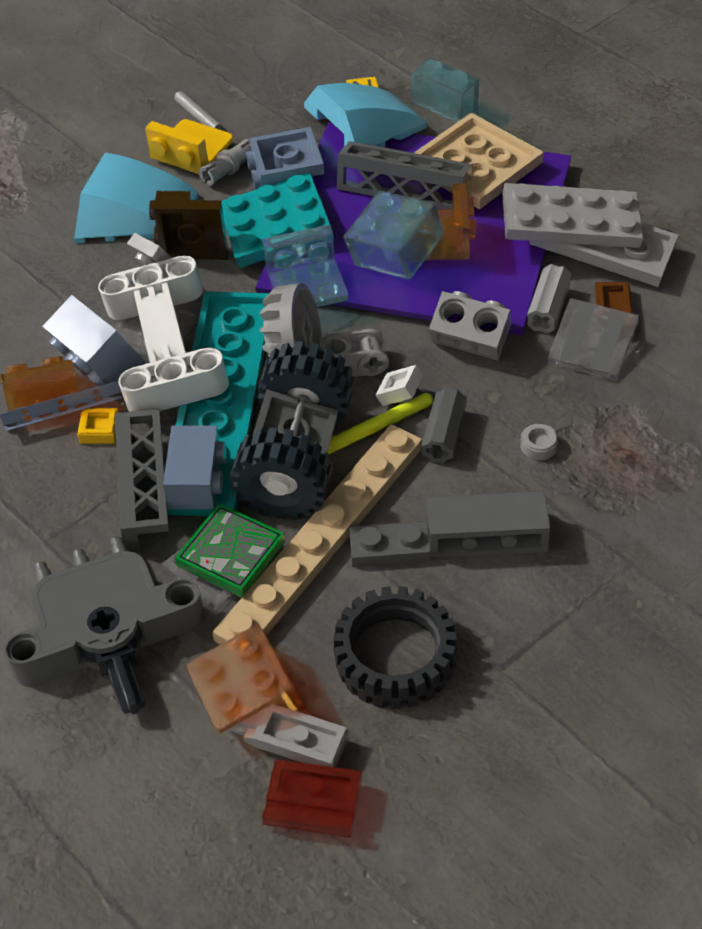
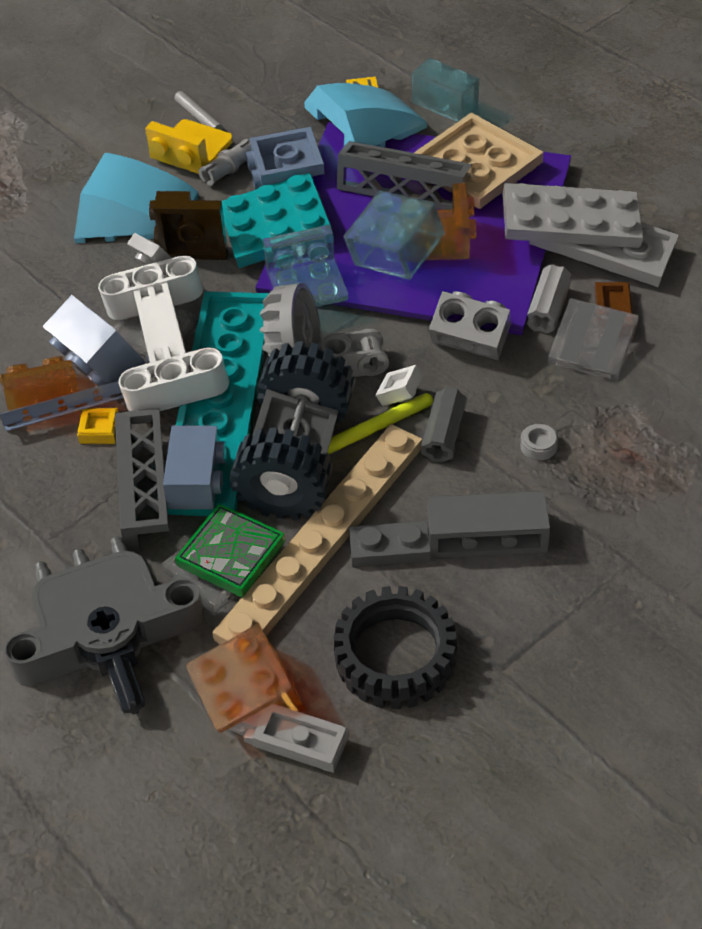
clear red plate [262,759,362,838] -> none

